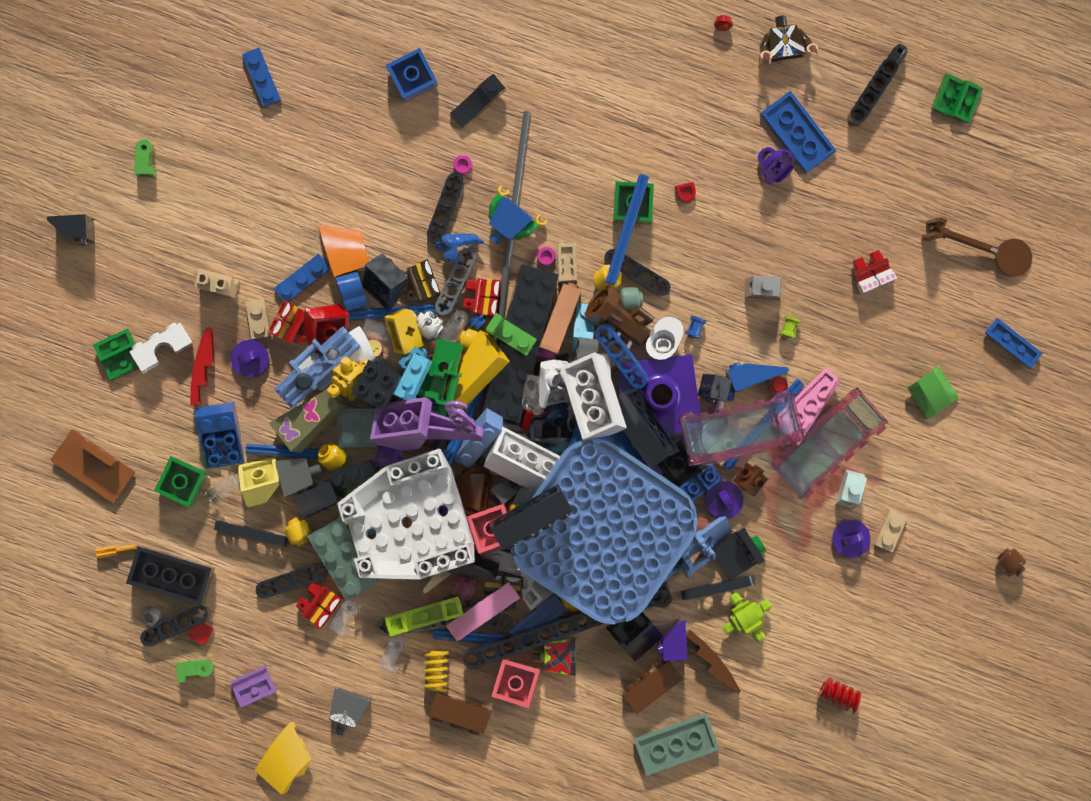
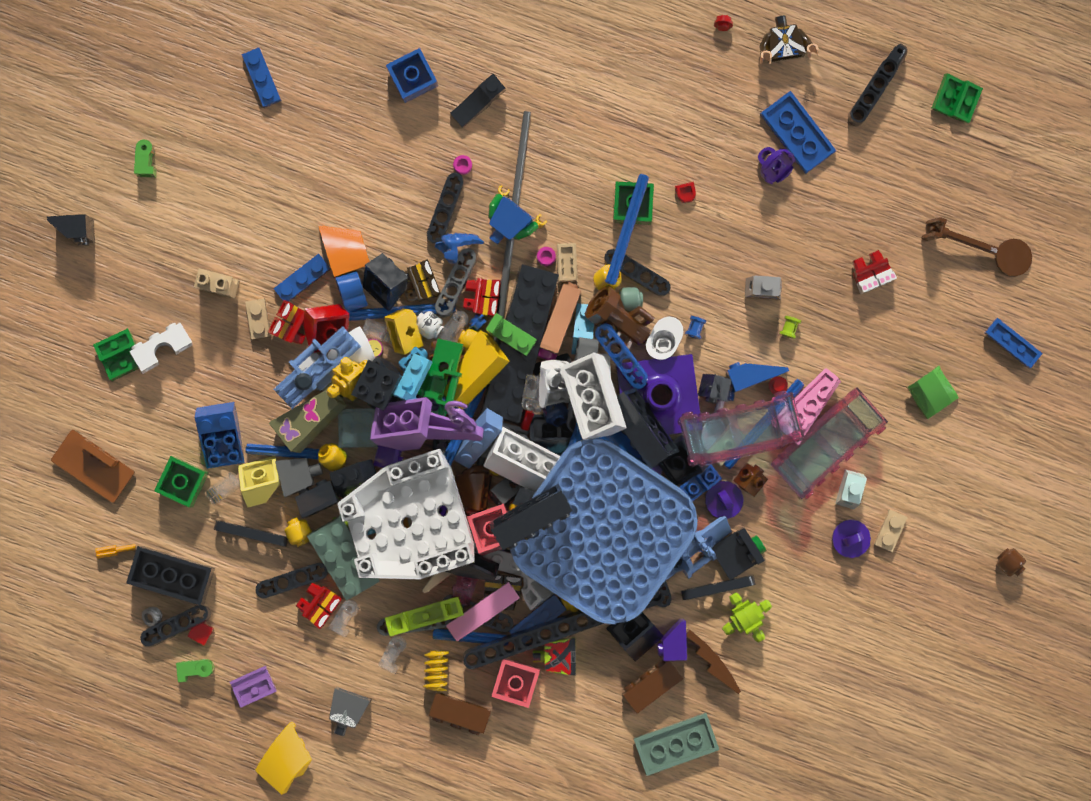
red slope [190,327,215,406] -> none
dark purple tile [230,340,270,378] -> none
red piece [817,677,861,714] -> none

